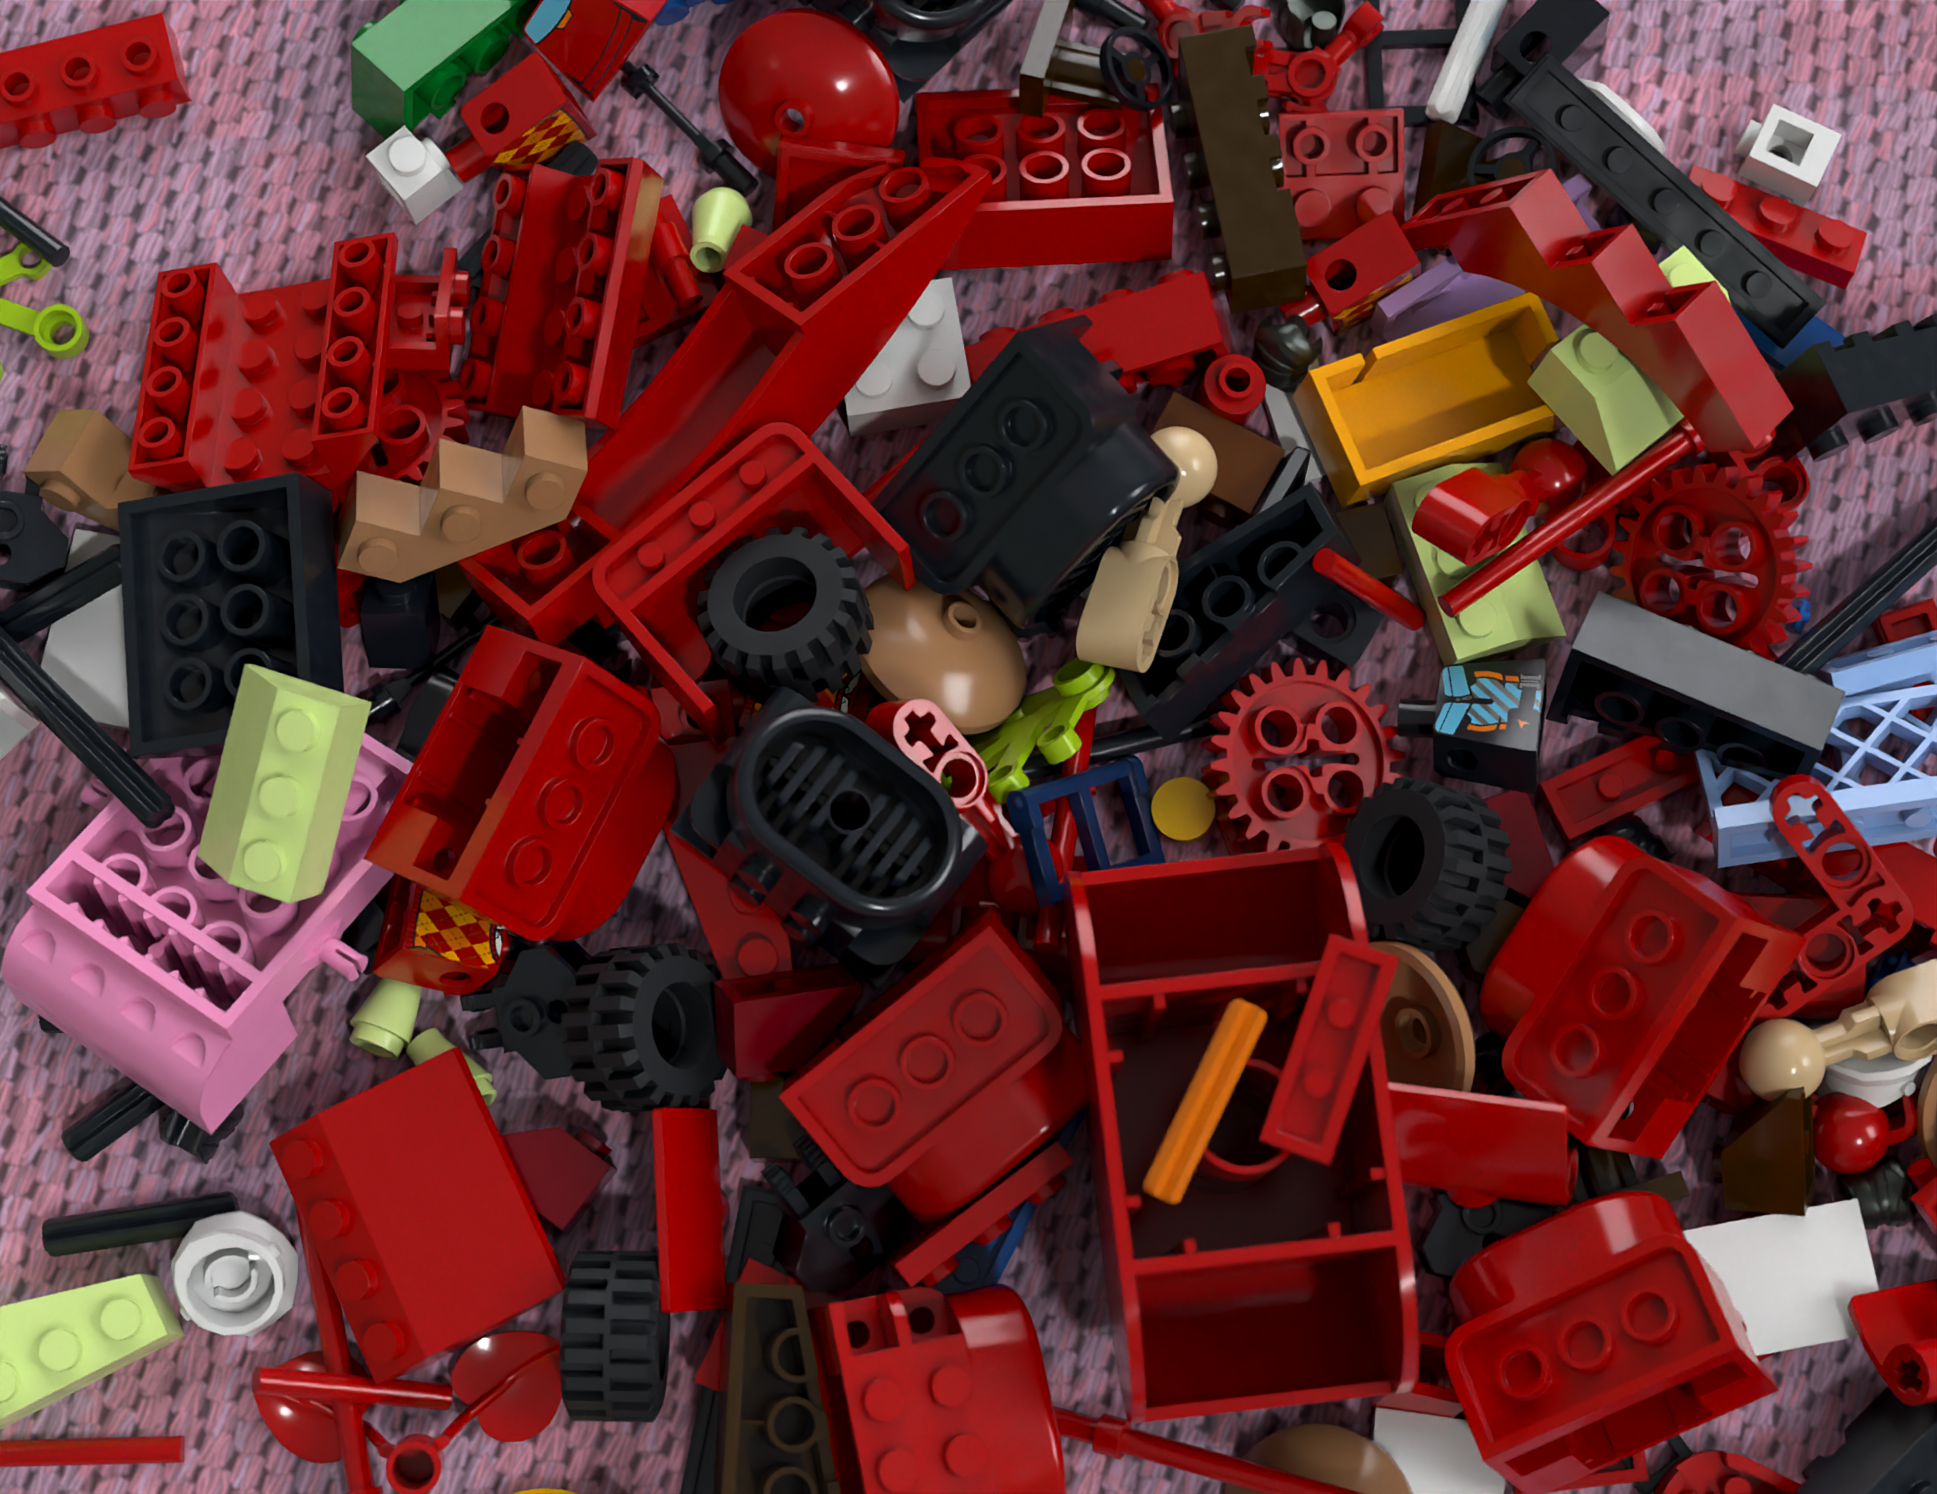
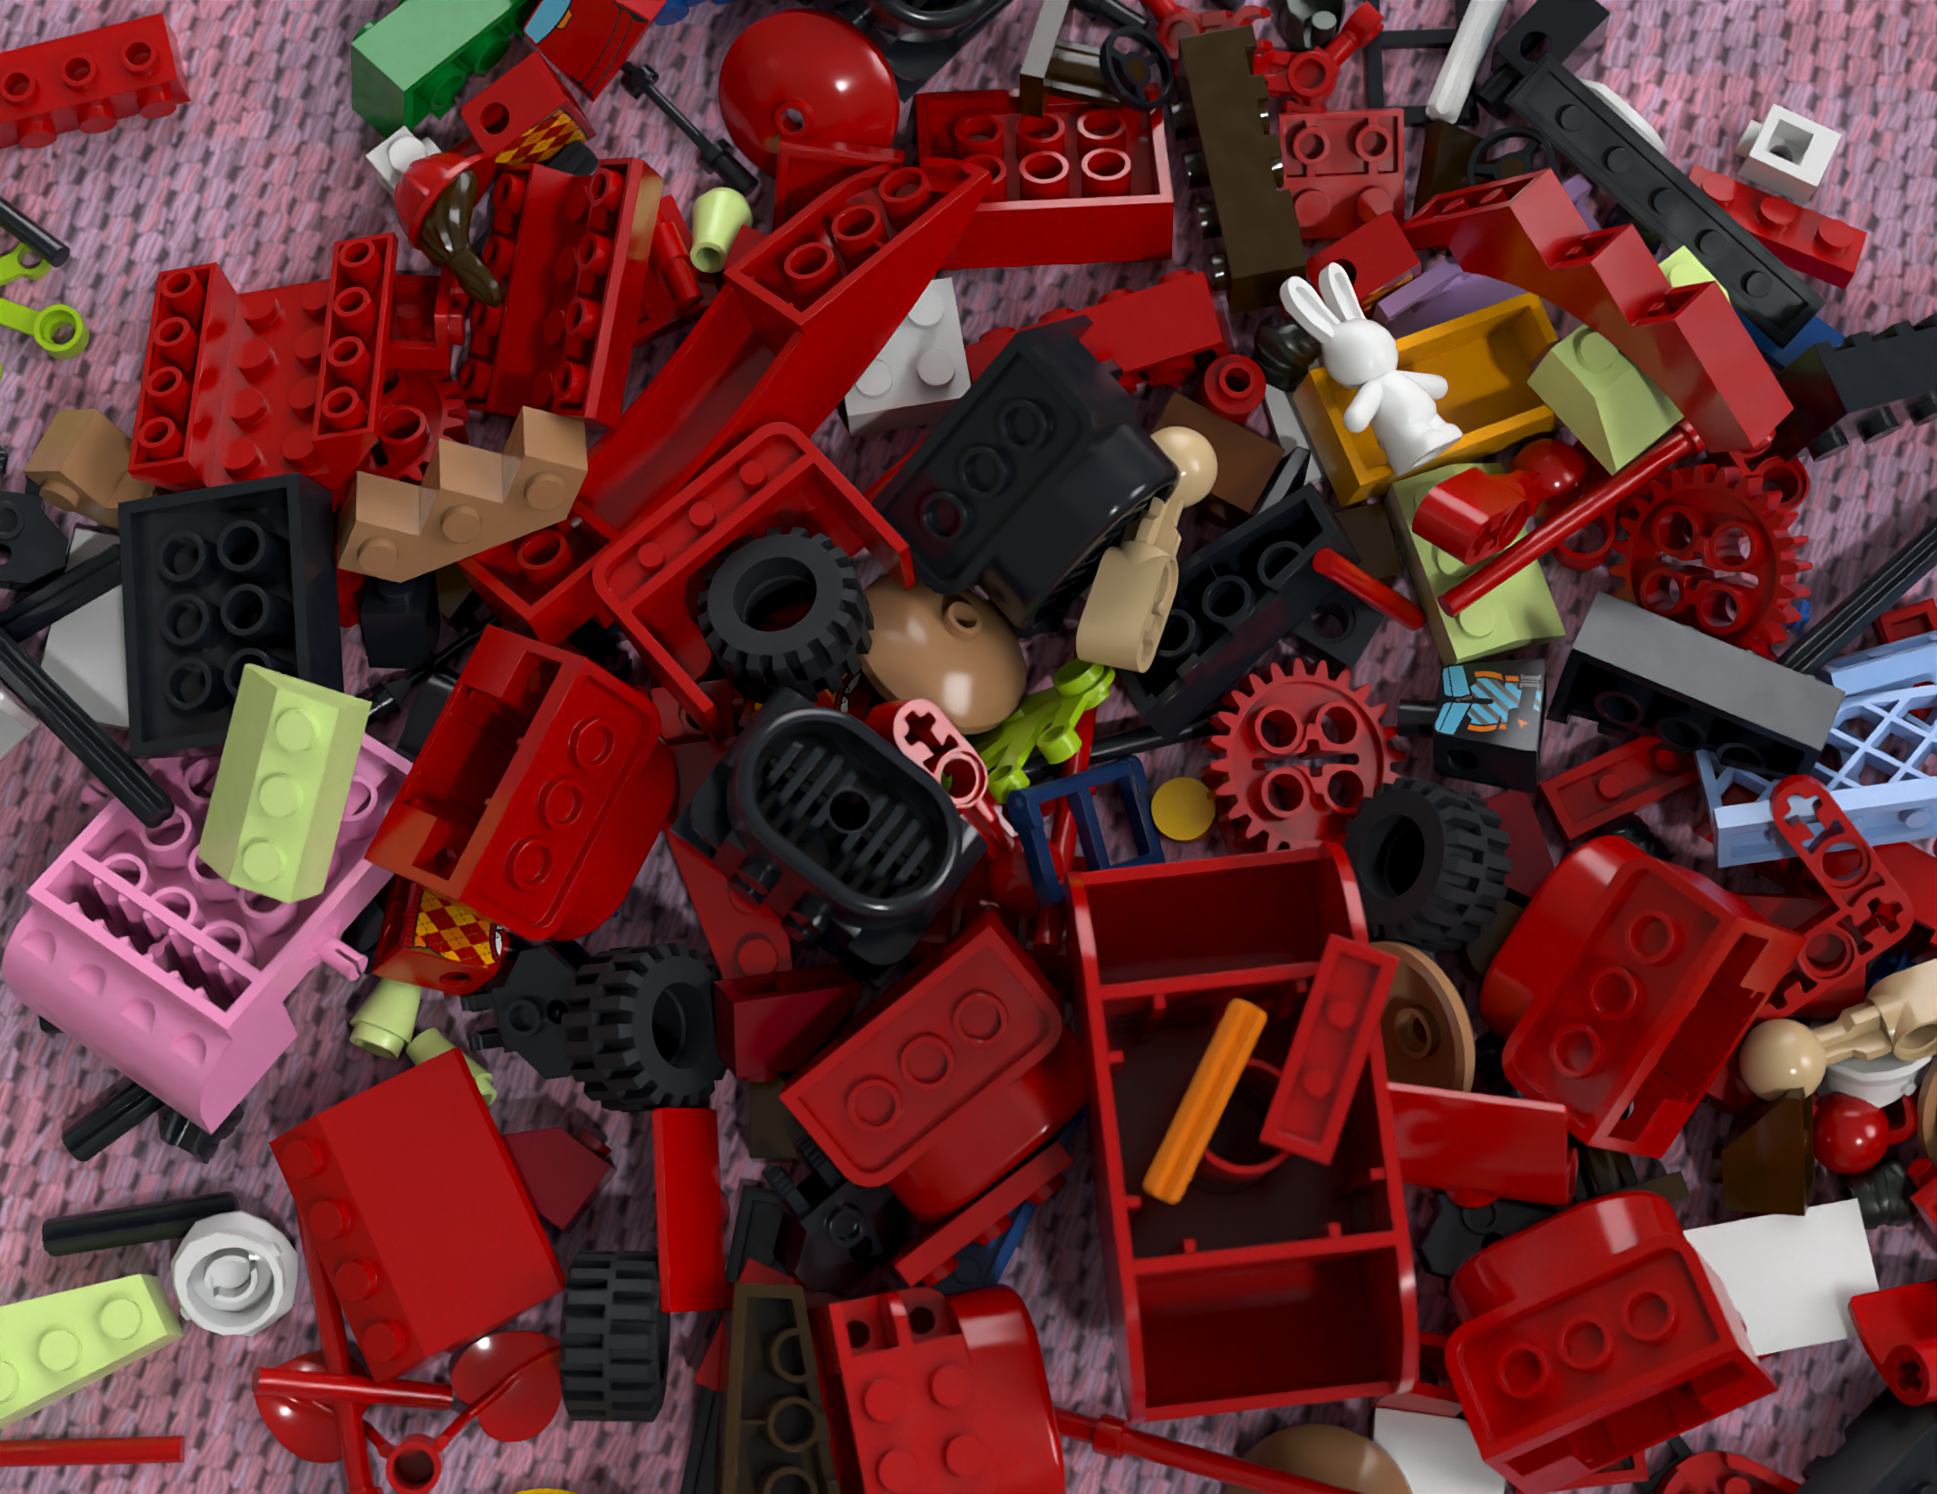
none -> piece [394,152,502,308]
none -> white animal [1279,262,1462,476]

